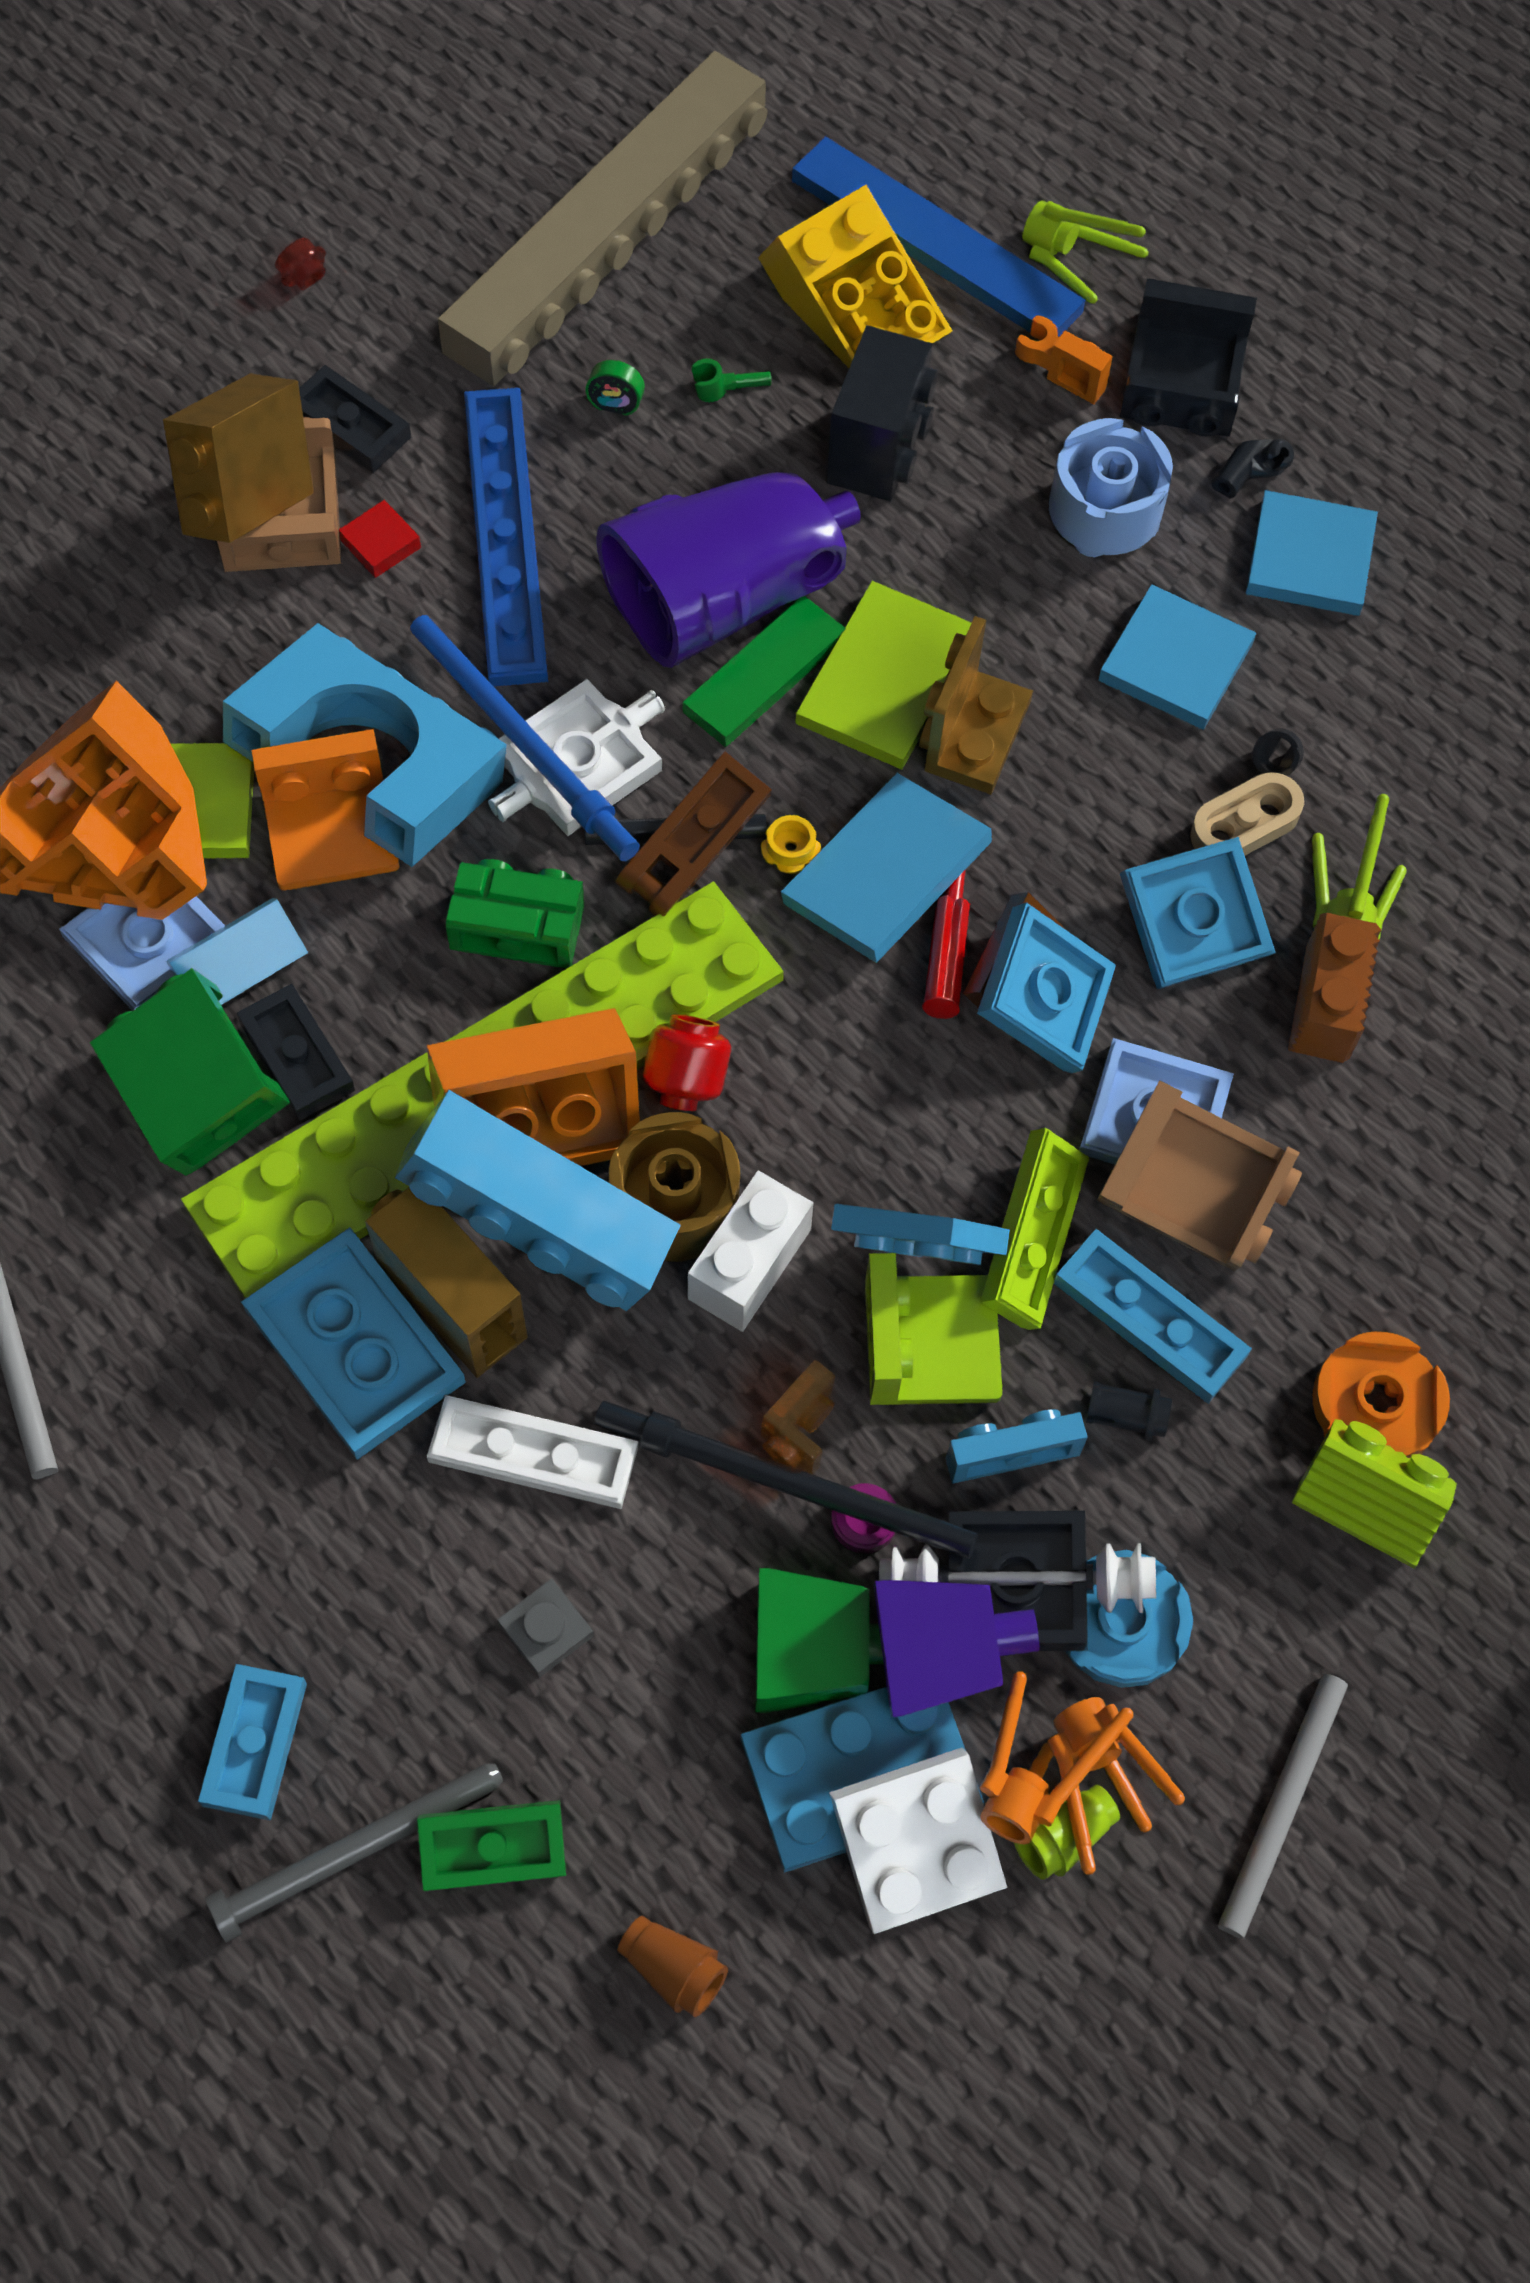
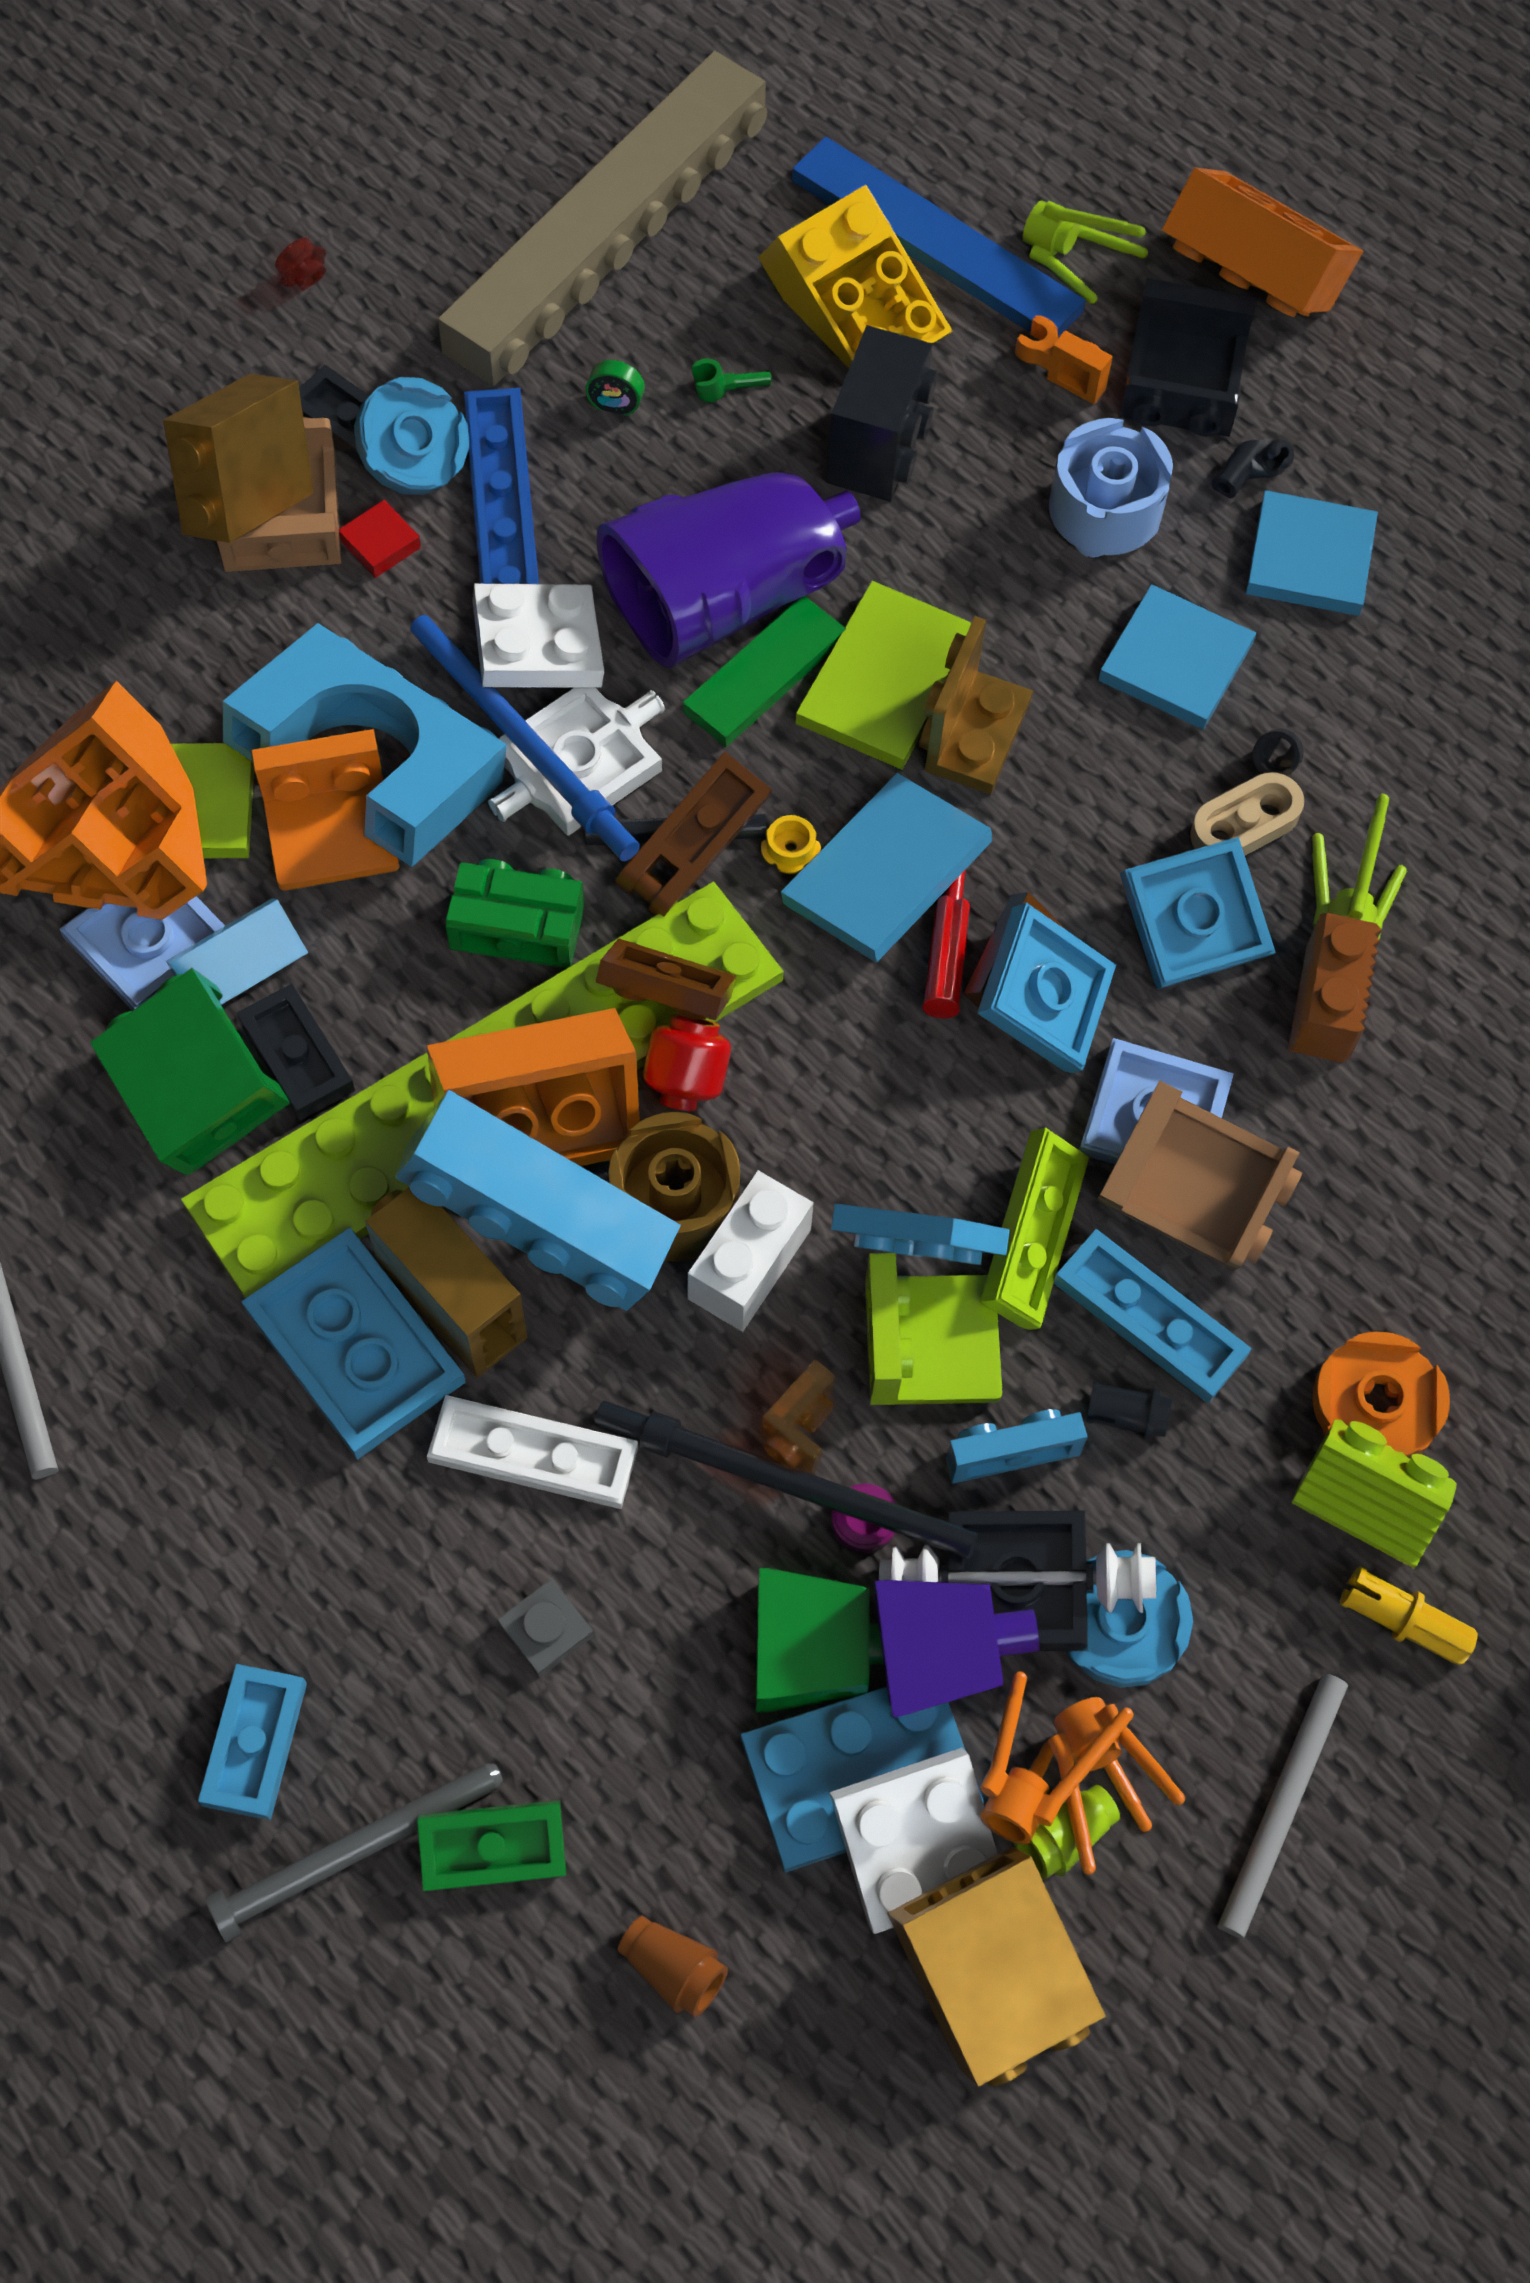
none -> dark azure tile [354,377,469,495]
none -> white plate [472,584,604,687]
none -> reddish brown plate [596,938,736,1021]
none -> pearl gold brick [887,1846,1106,2087]
none -> orange brick [1162,167,1364,317]
none -> yellow axle [1340,1566,1478,1665]

